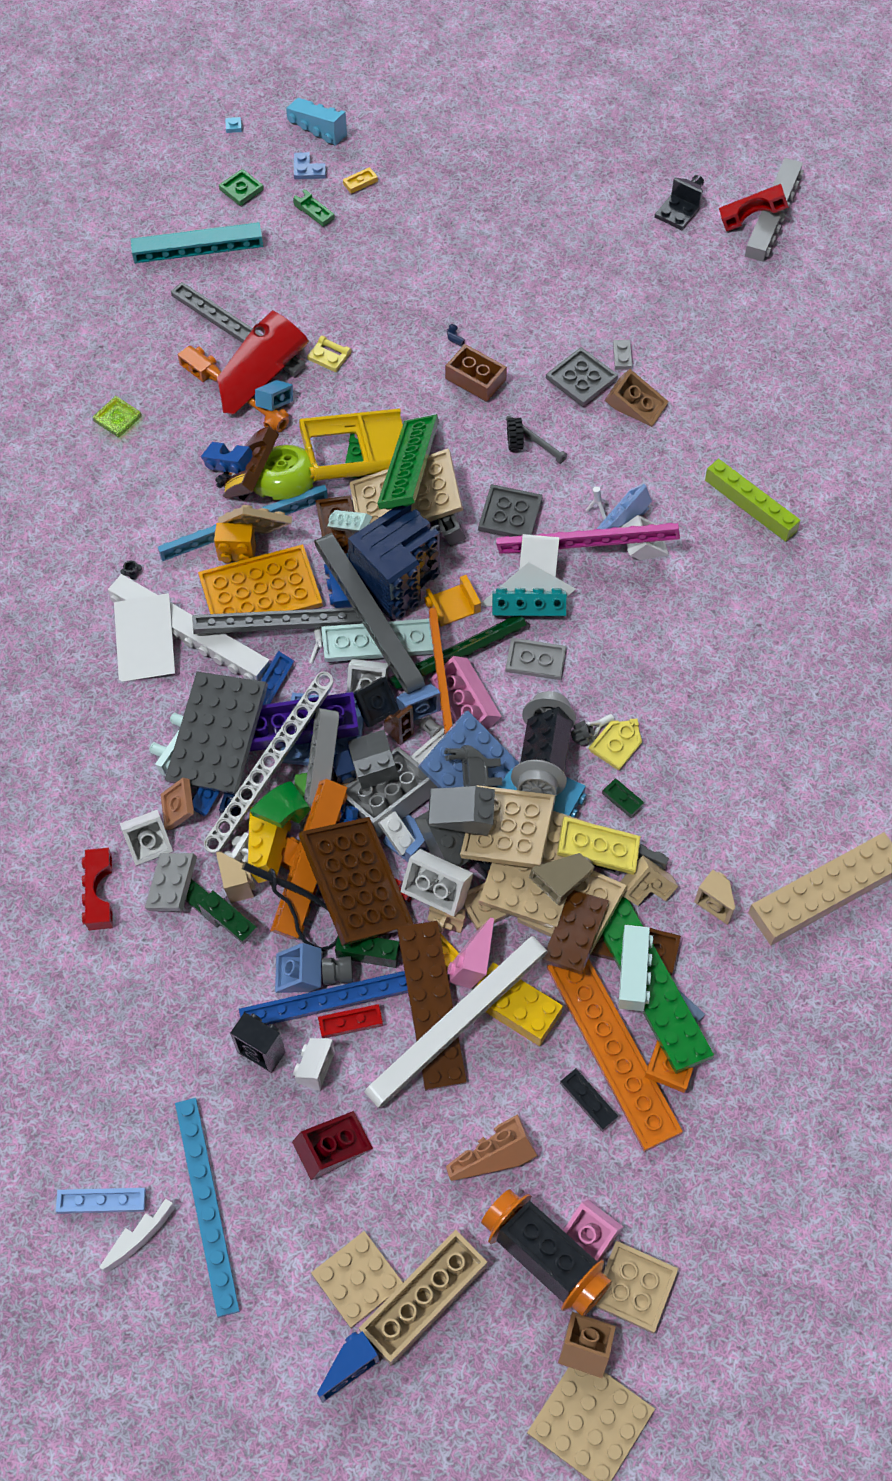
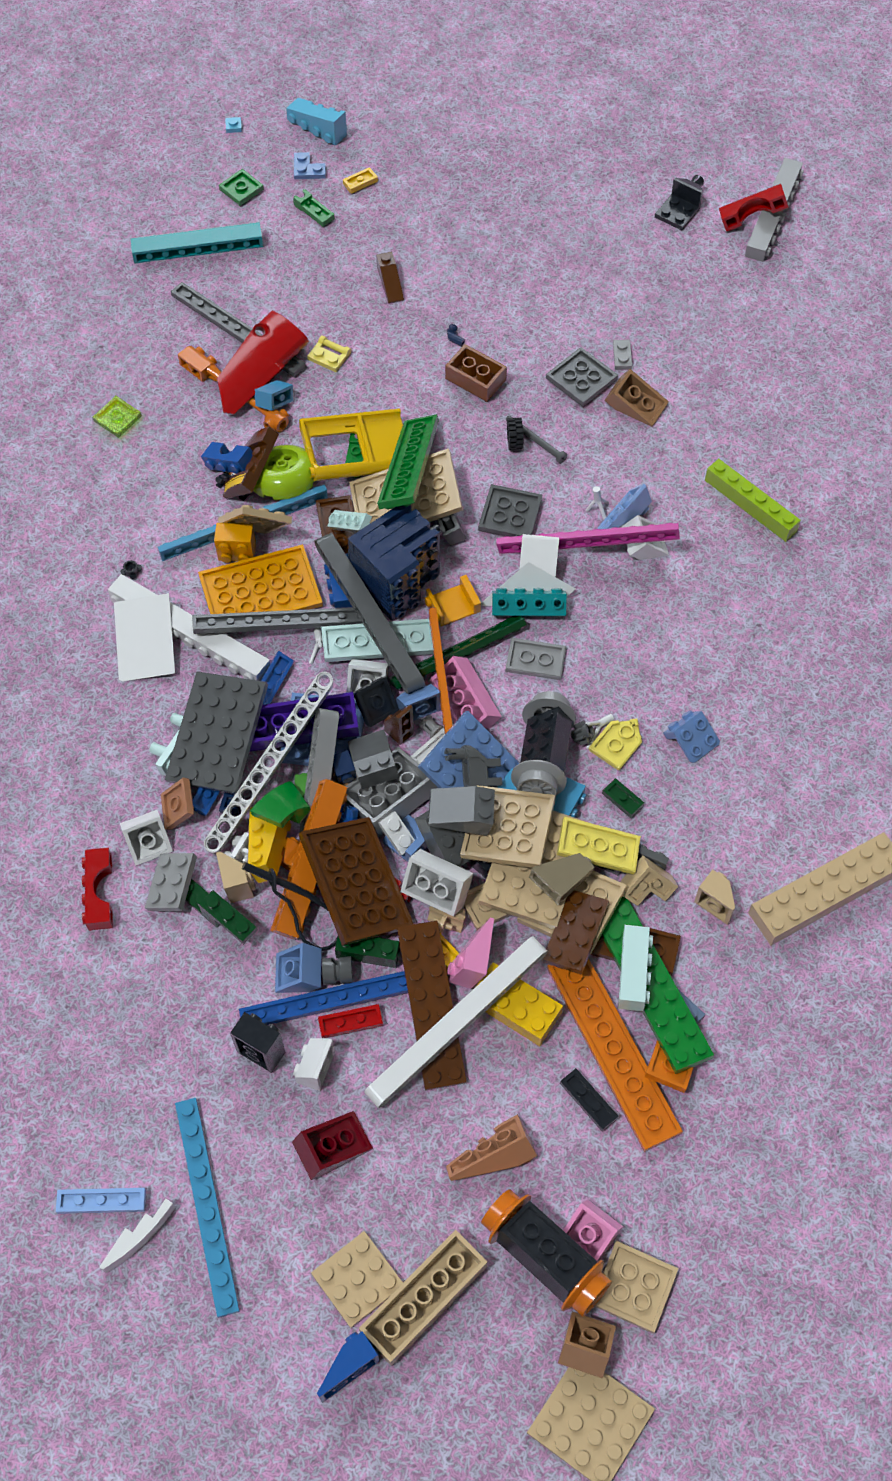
none -> reddish brown slope [376,251,404,304]
none -> medium blue bracket [663,710,720,763]

